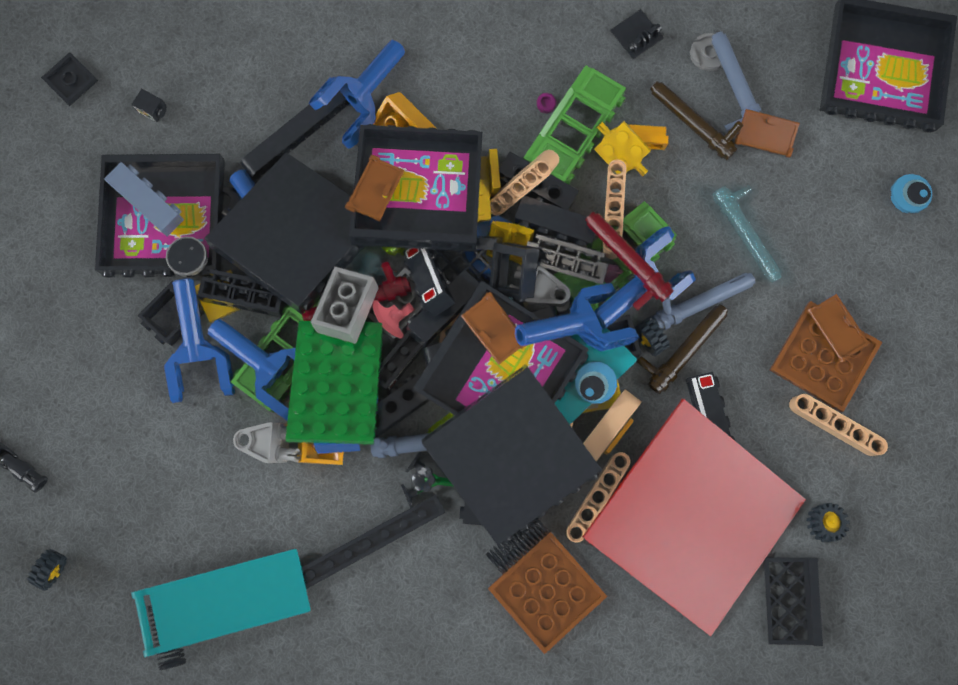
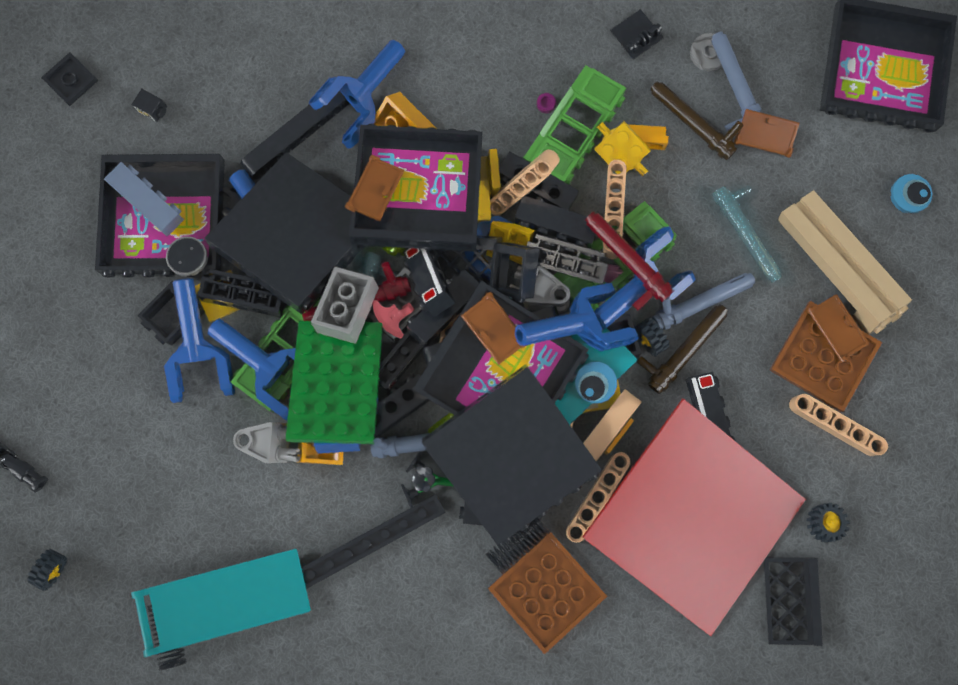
none -> tan brick [778,190,912,335]

